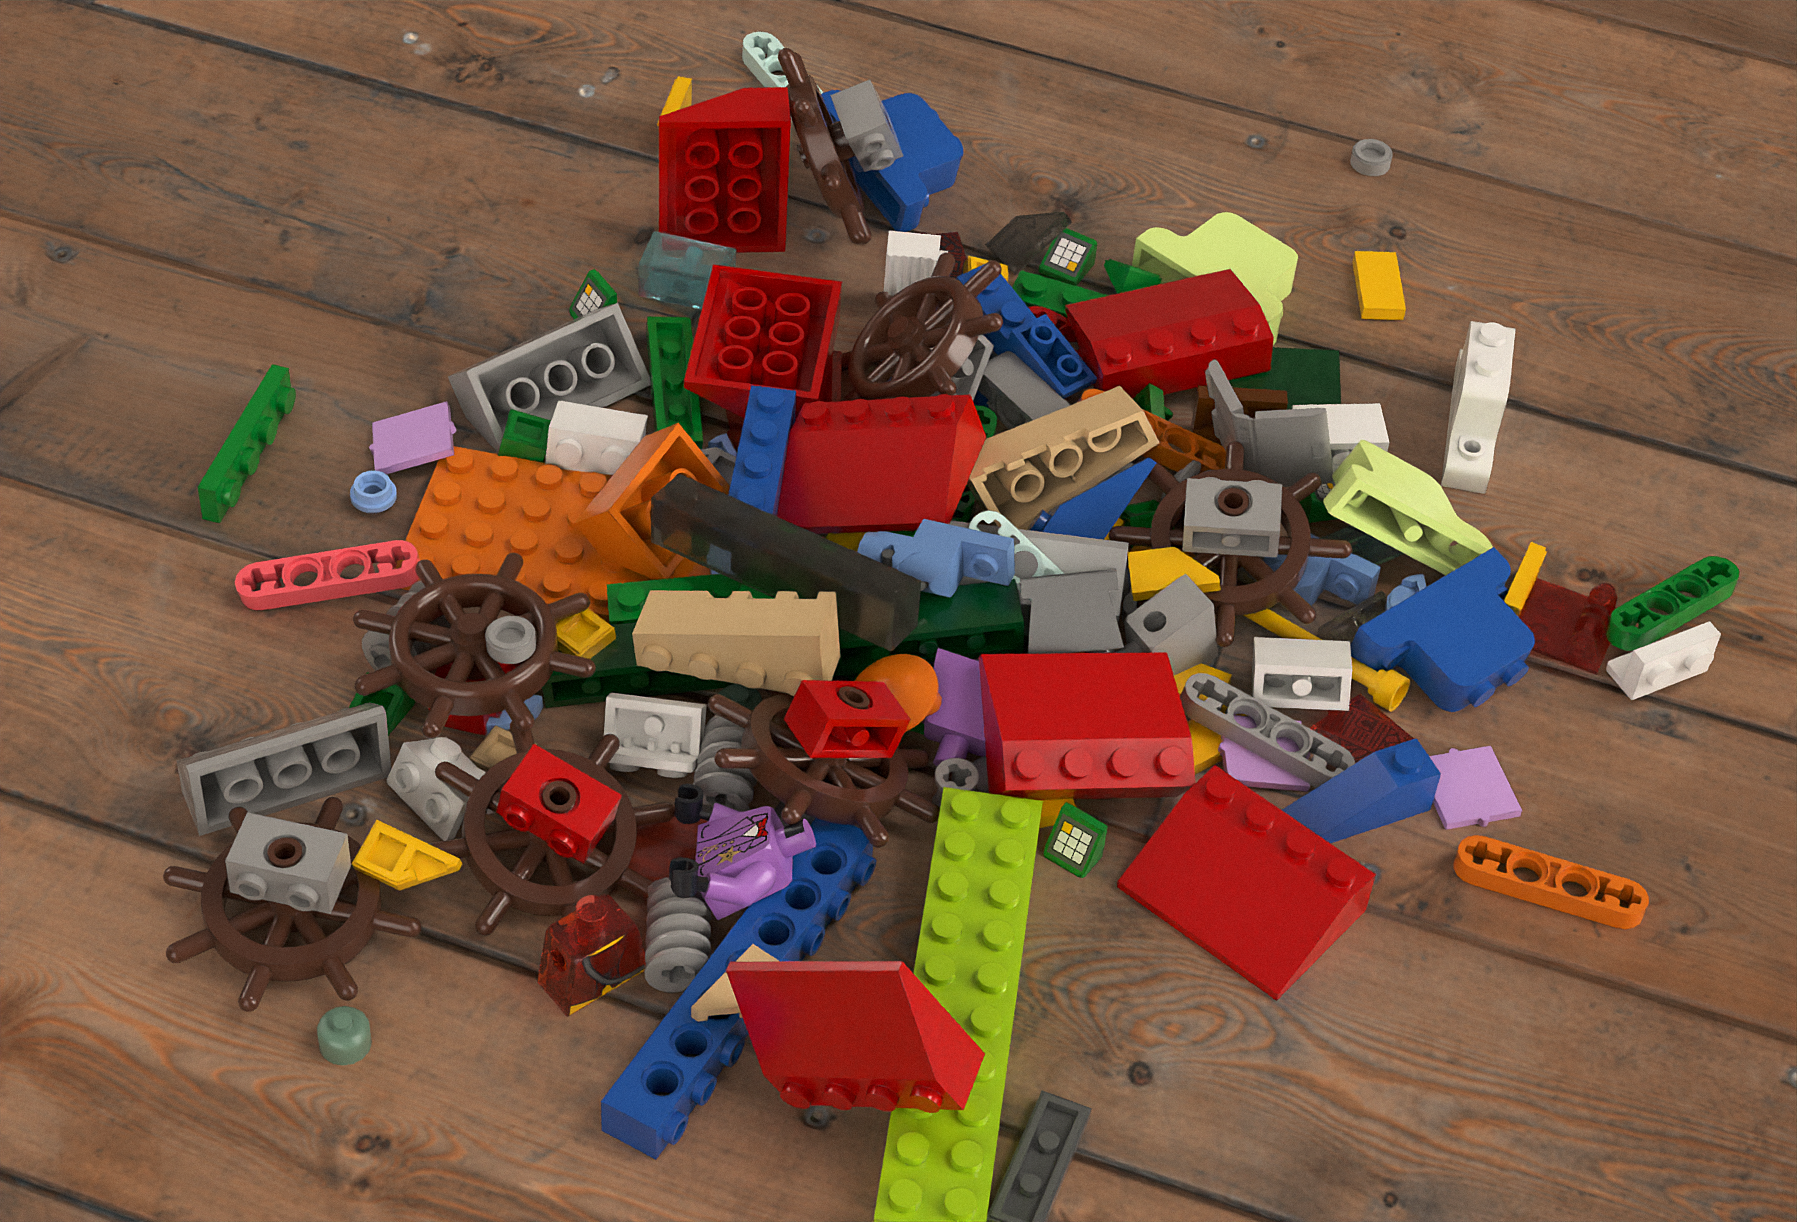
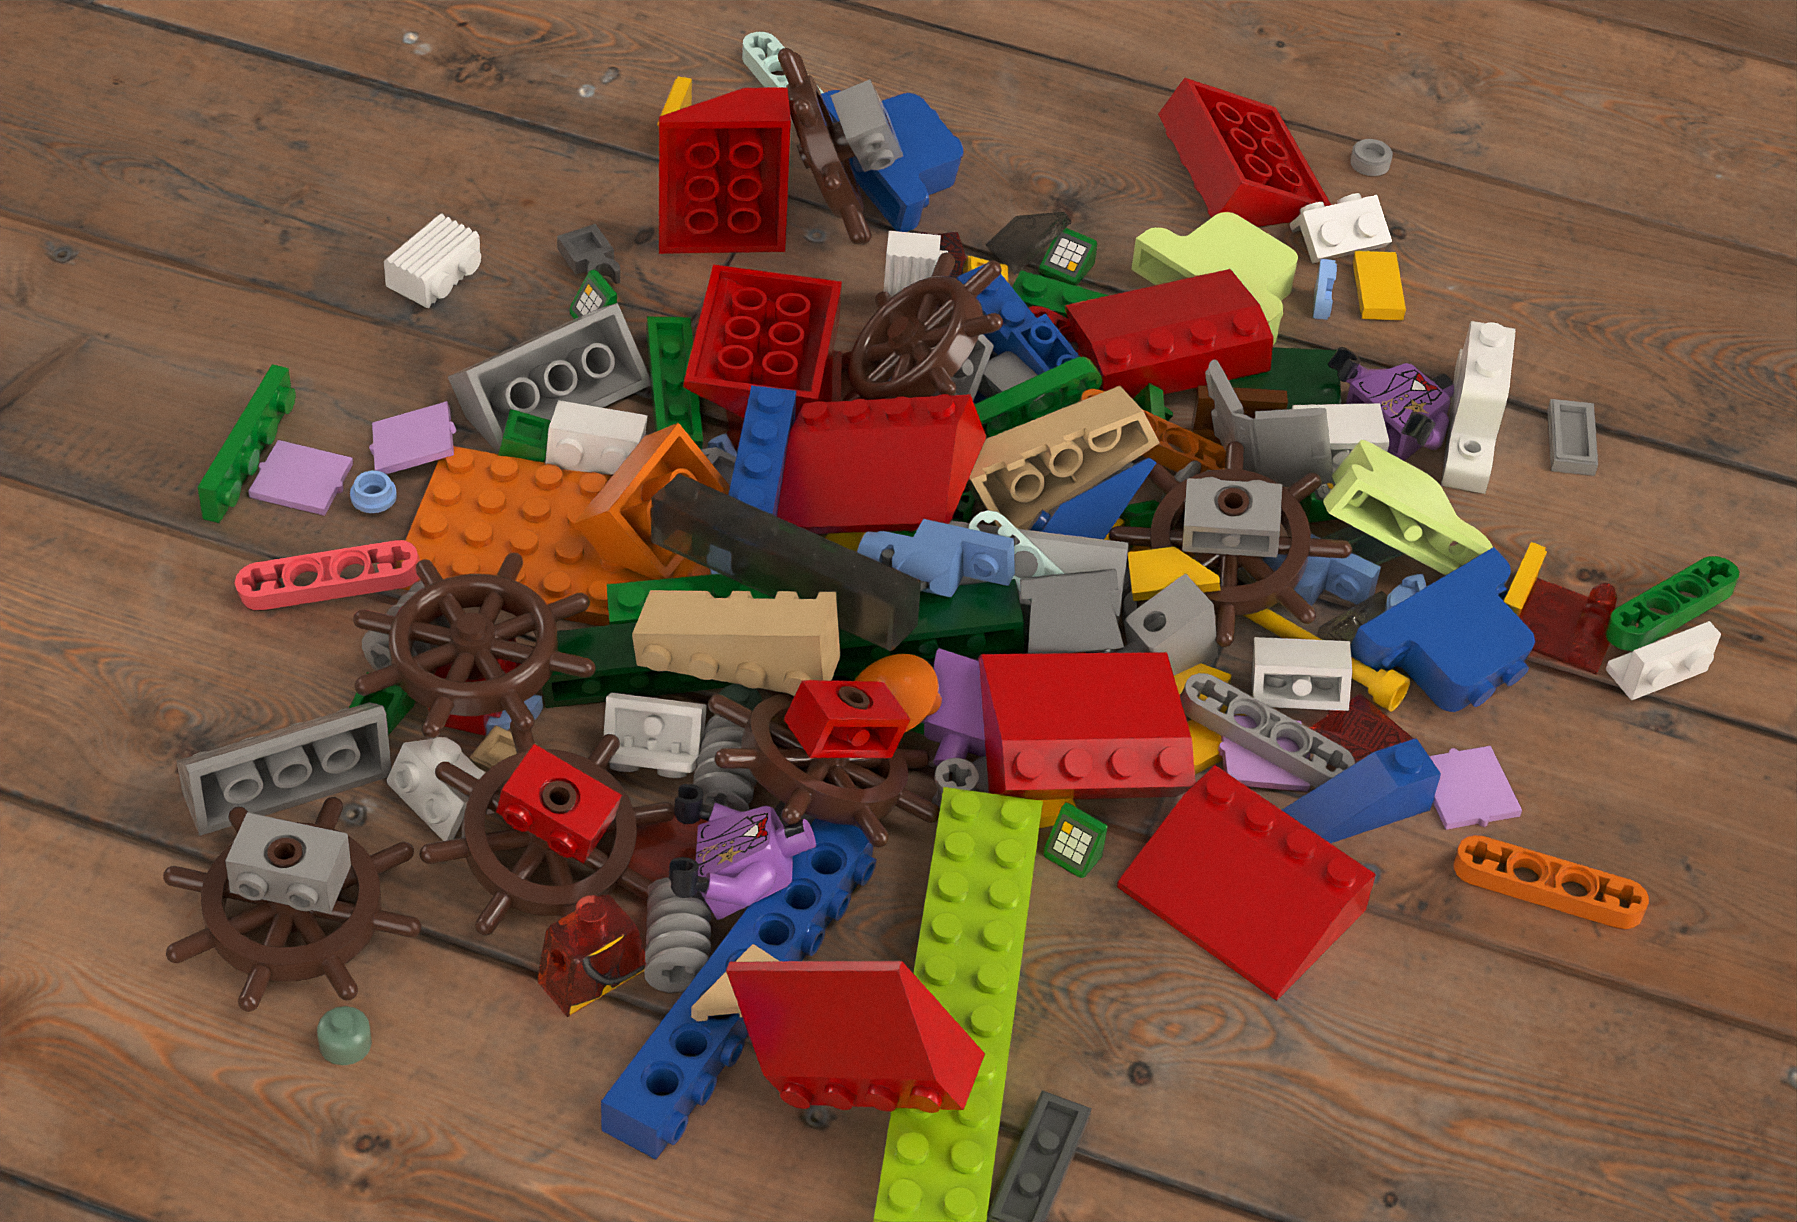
yellow tile [351,819,463,891] -> none
light grey tile [485,616,536,664] -> none
yellow tile [556,608,616,659] -> none
clear light blue brick [638,231,736,310] -> none
green slope [1104,259,1162,294] -> none
none -> lavender piece [248,440,353,516]
none -> white brick [384,213,481,308]
none -> flat silver plate [557,224,620,284]
none -> green beam [974,357,1102,439]
none -> red slope [1158,78,1331,227]
none -> white bracket [1289,193,1392,264]
none -> light blue tile [1313,259,1337,320]
none -> medium lavender torso [1327,347,1454,461]
none -> light grey tile [1547,399,1598,476]

